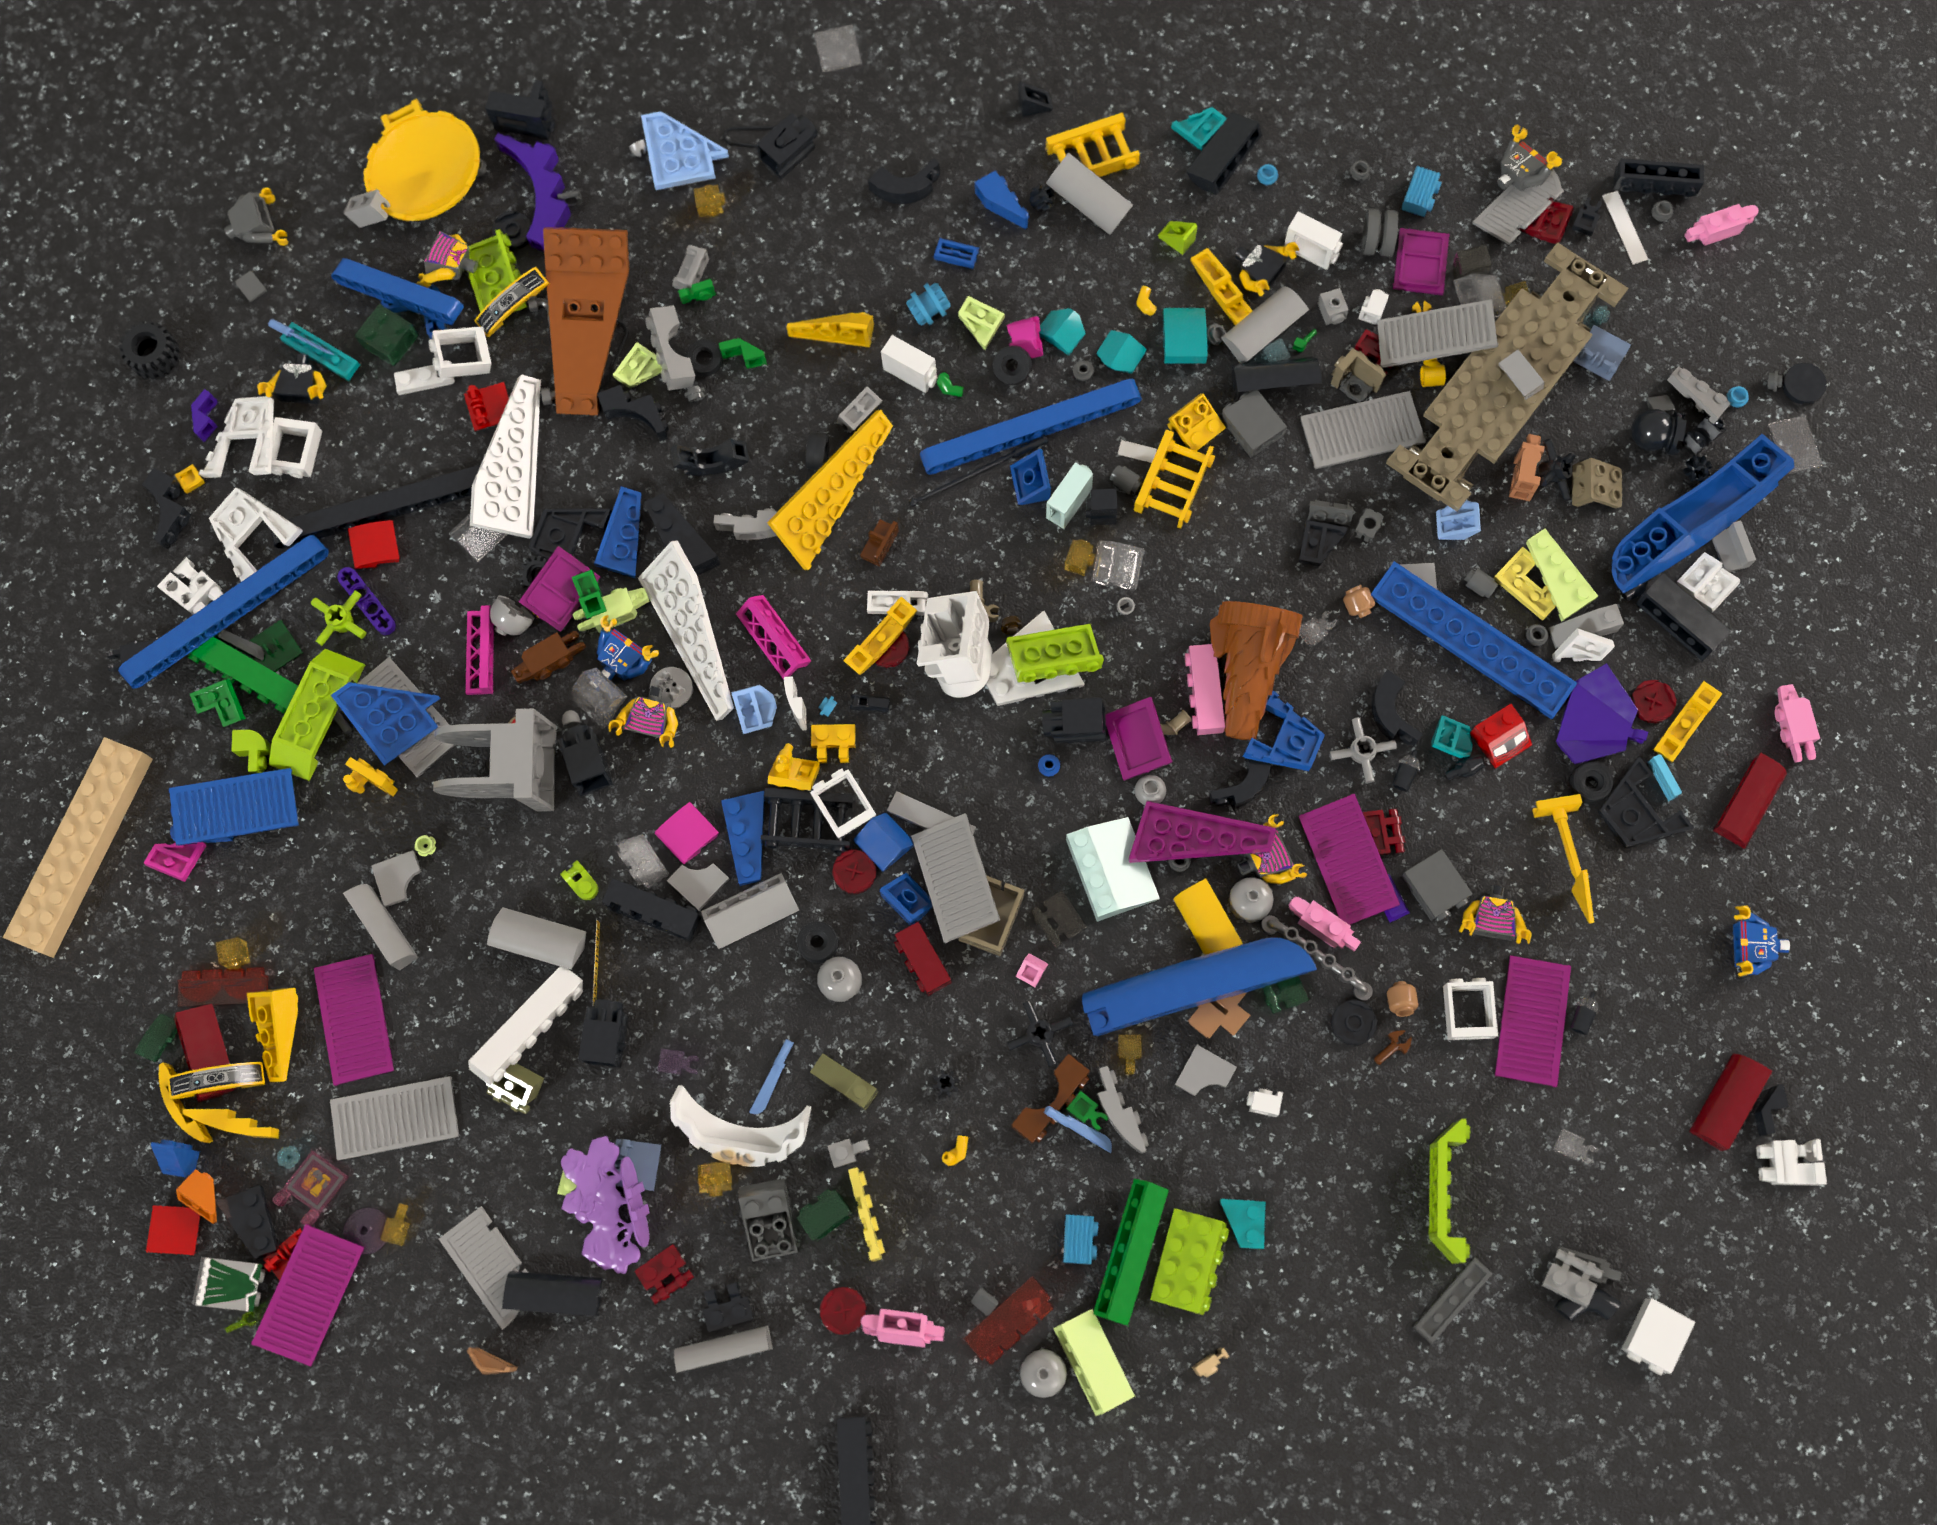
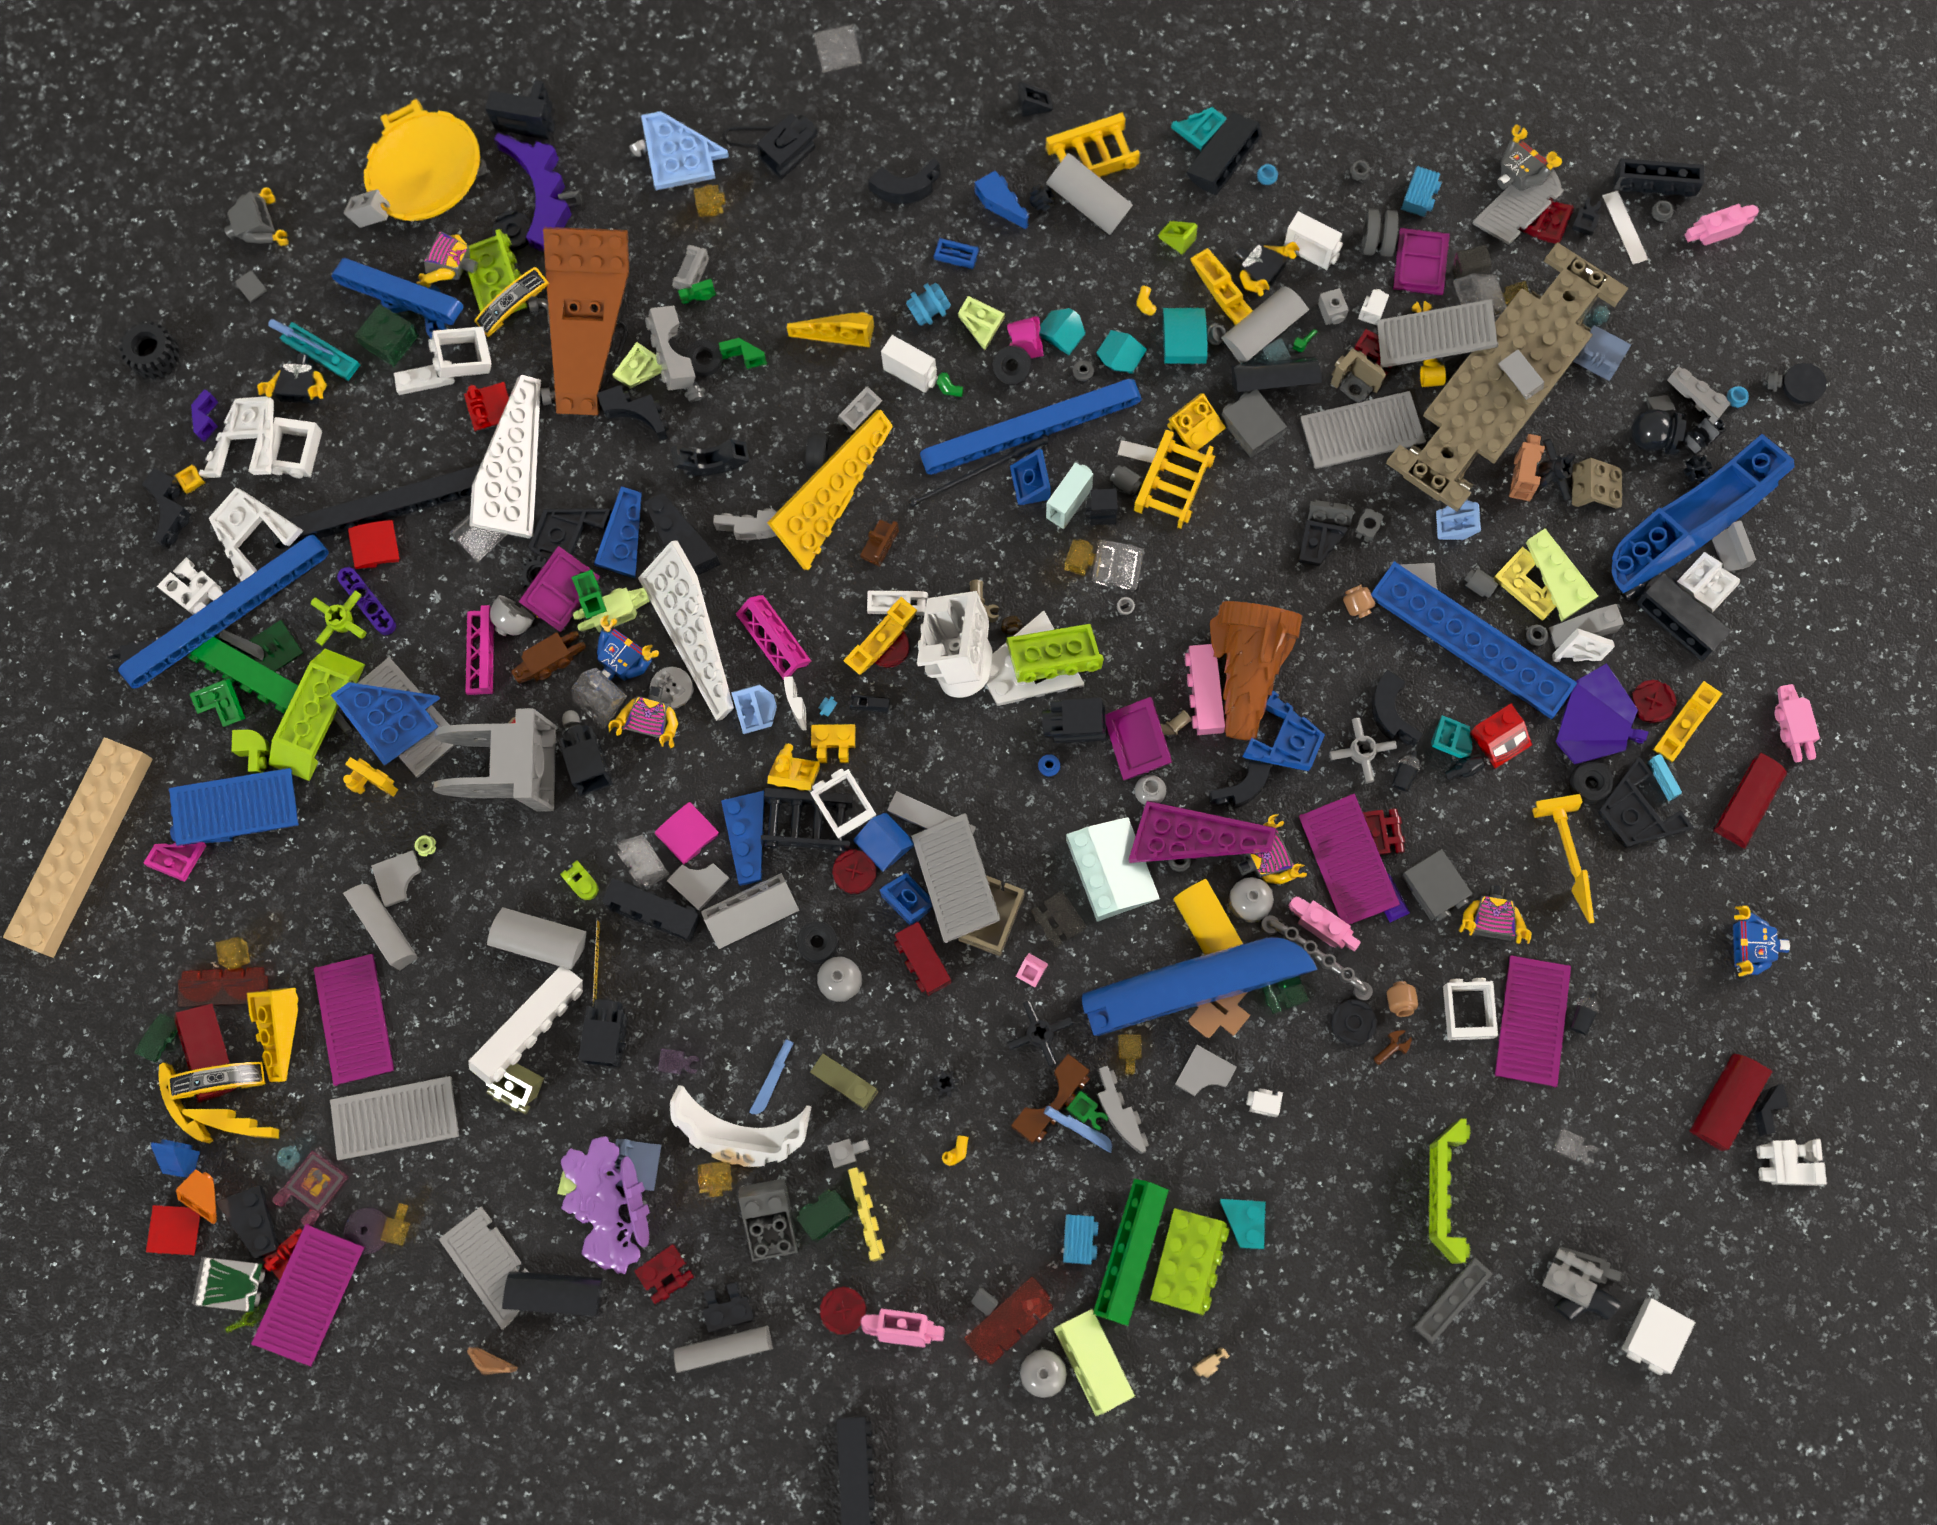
clear plate [1299,611,1337,648] -> none
clear piece [1768,415,1823,474] -> none

